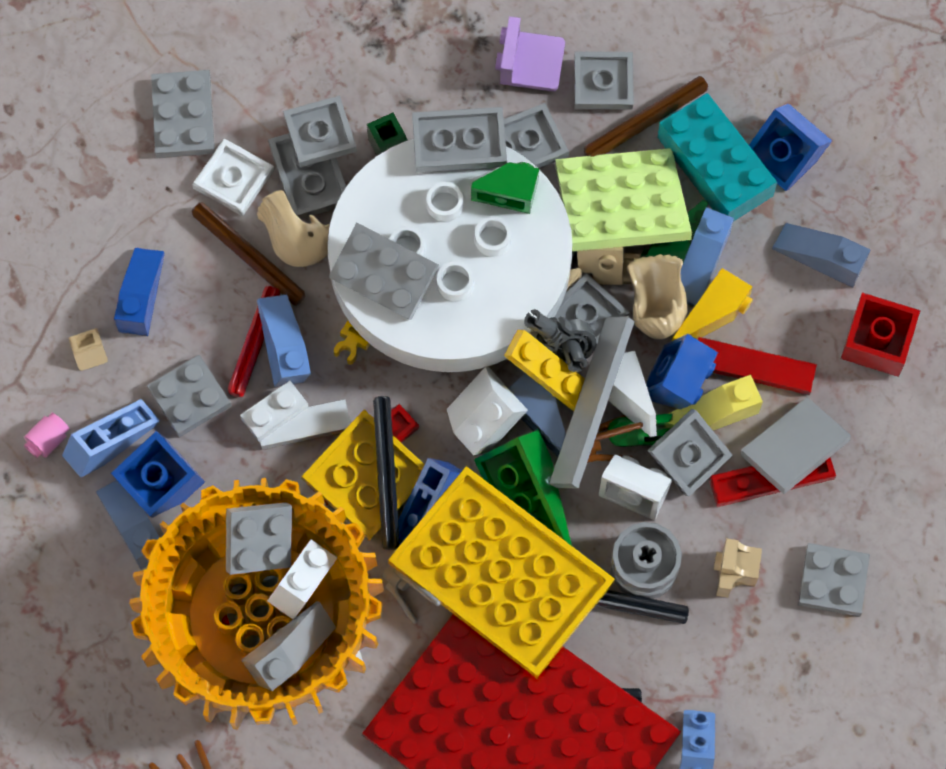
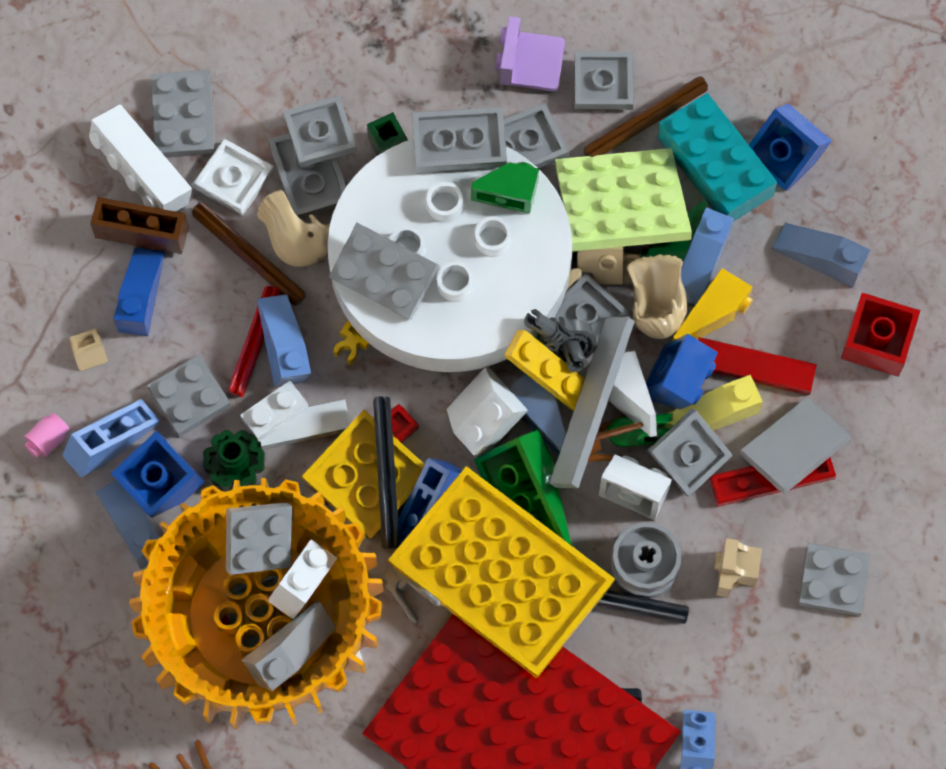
none -> white brick [89,104,192,212]
none -> reddish brown brick [90,197,189,254]
none -> dark green plant [203,430,266,491]

